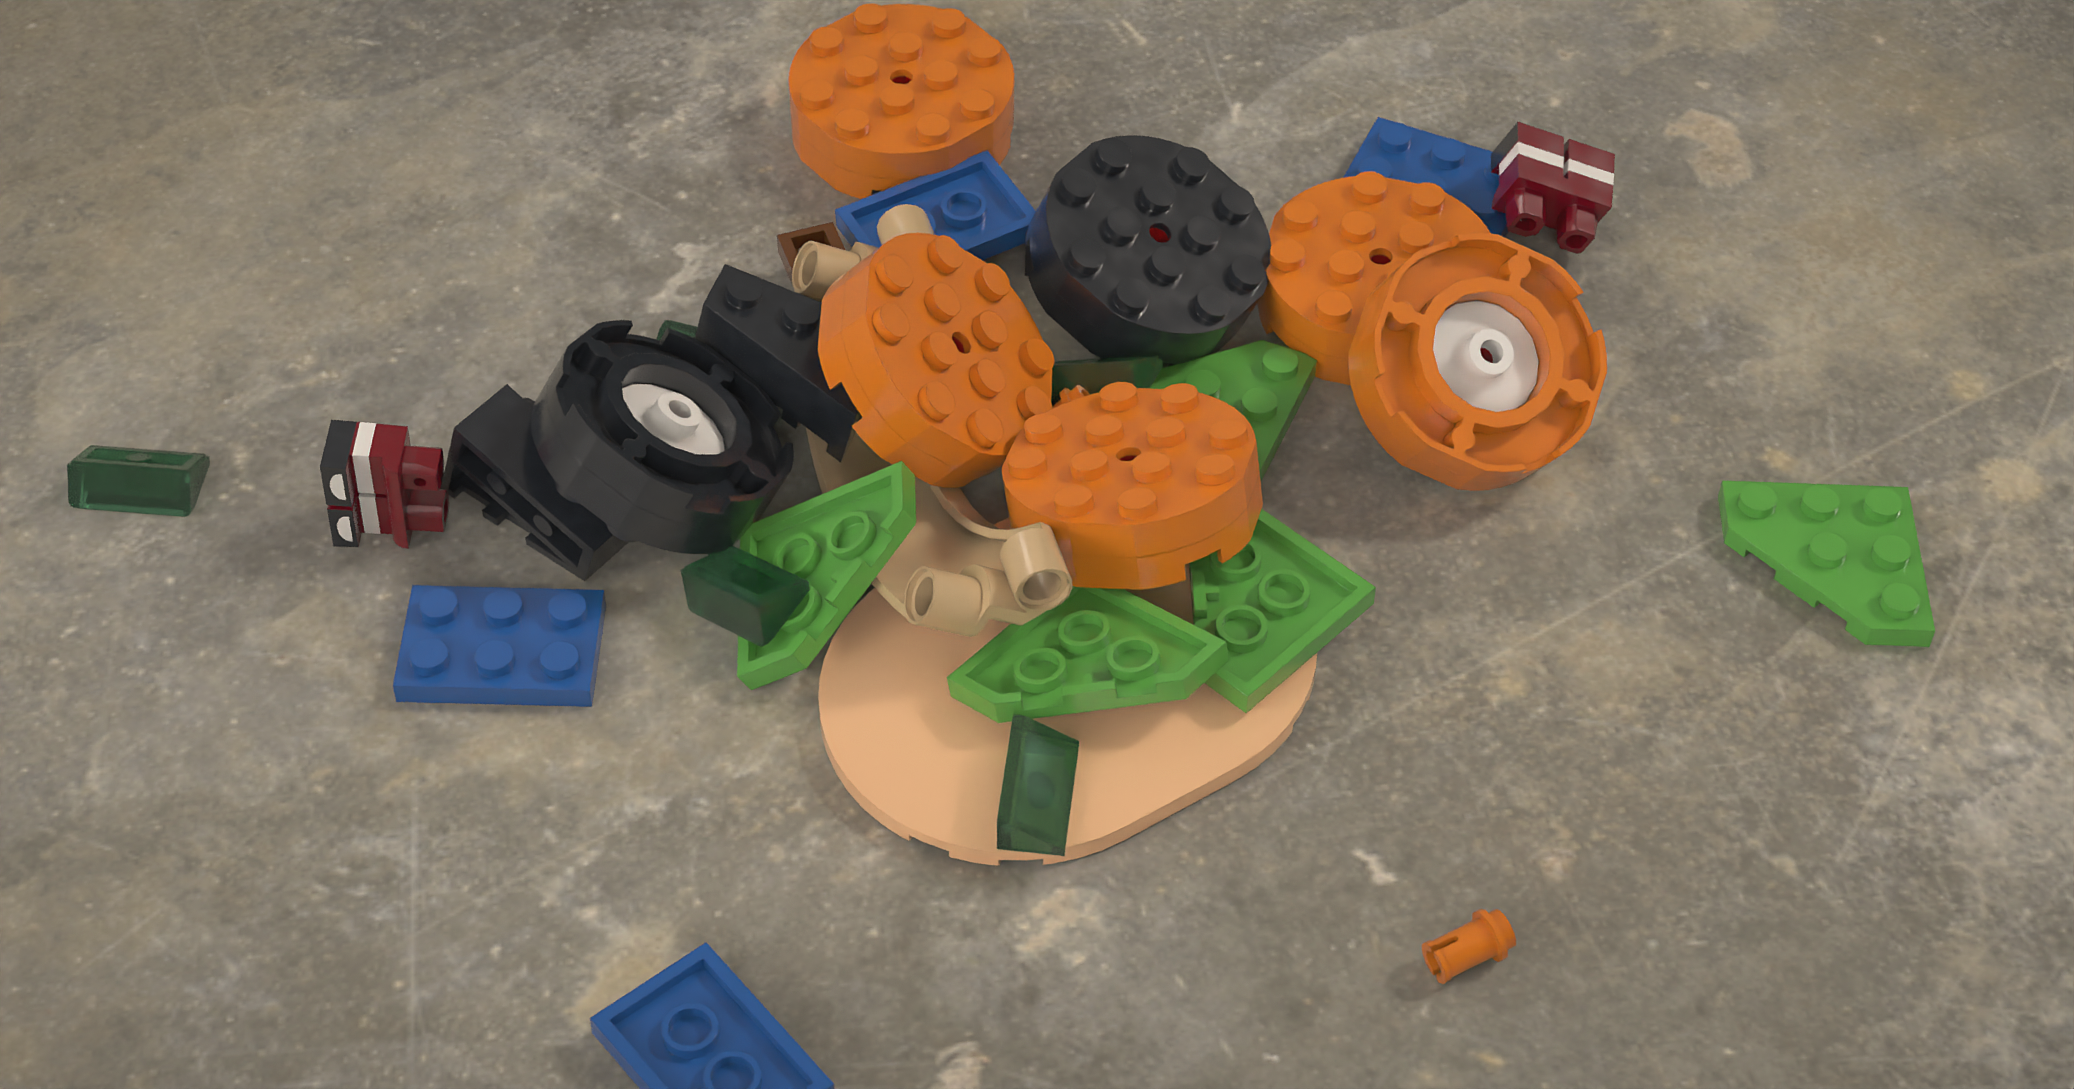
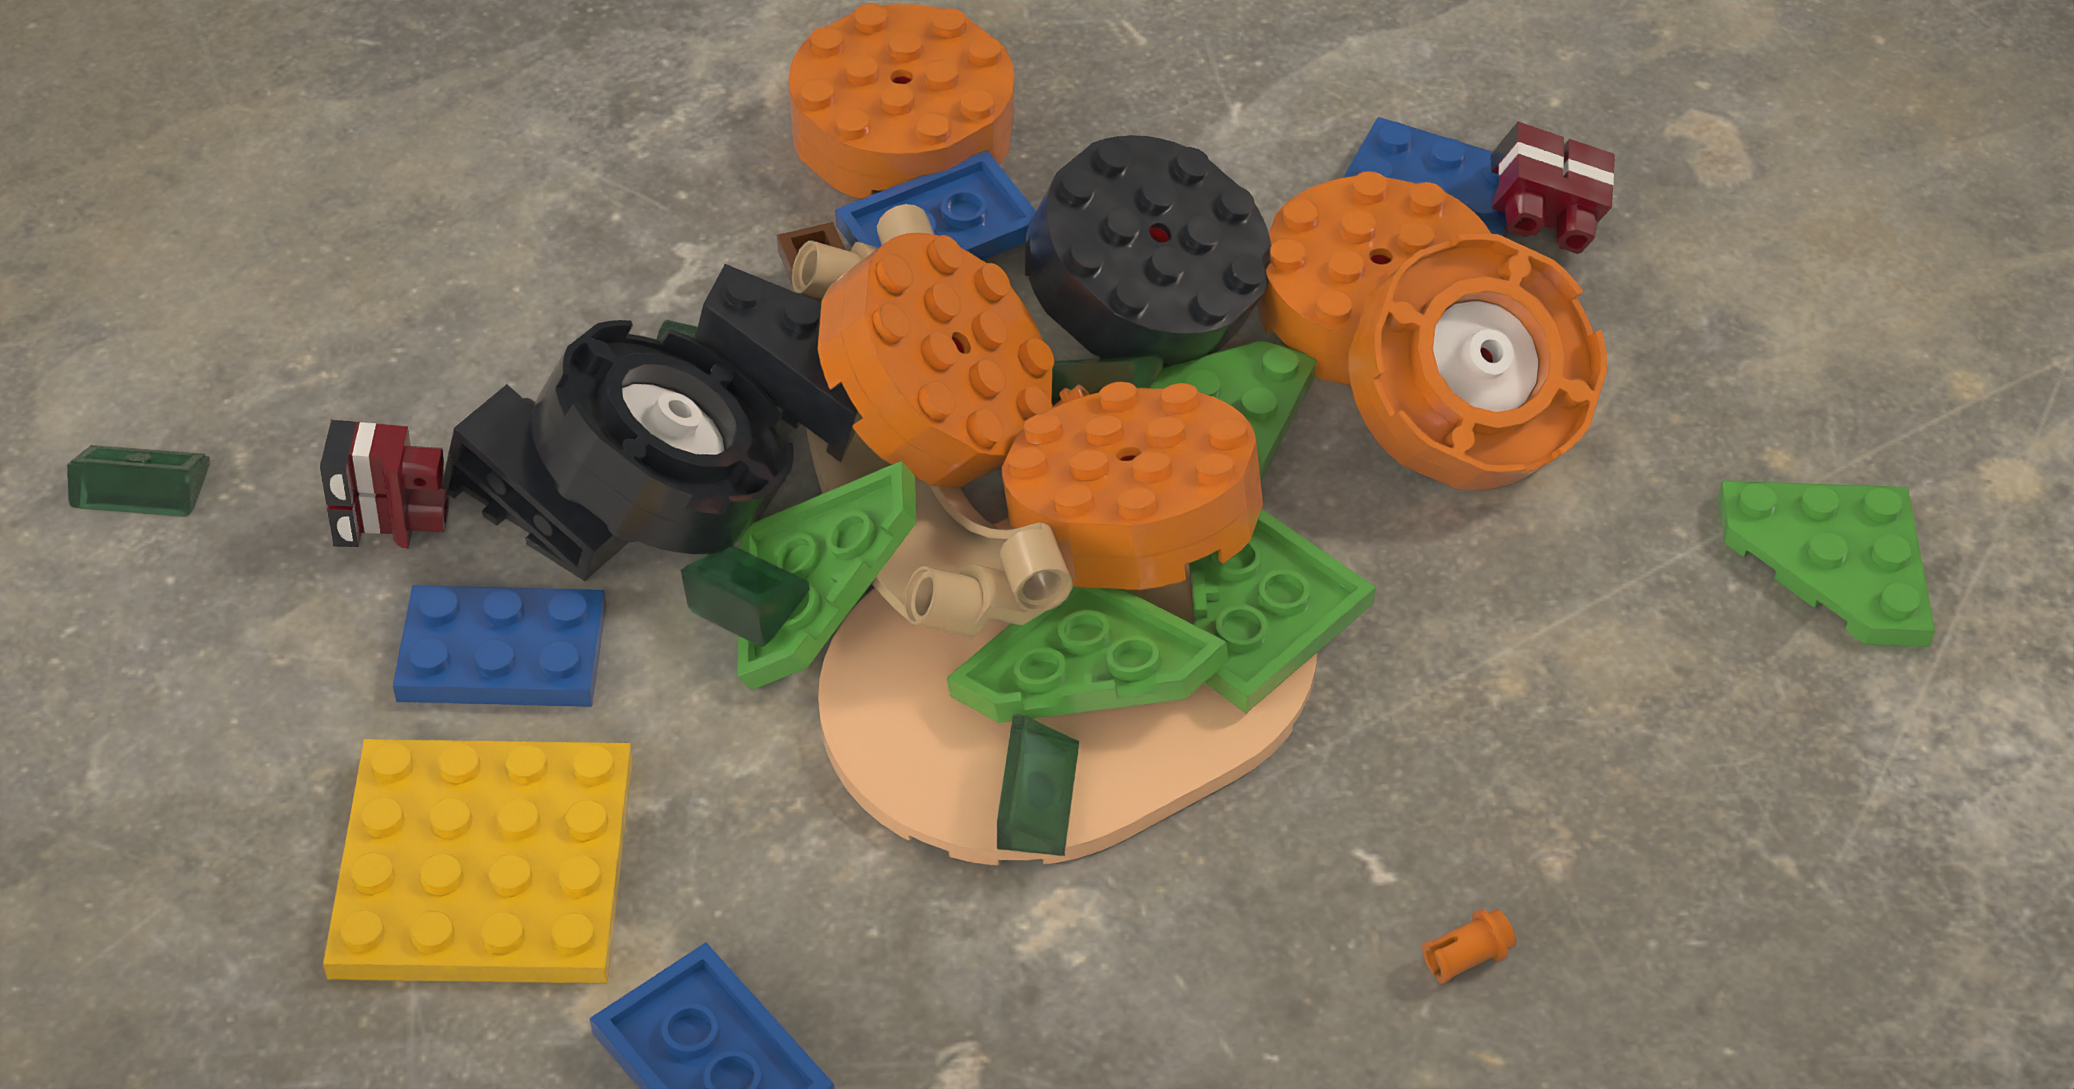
none -> yellow plate [323,739,633,983]

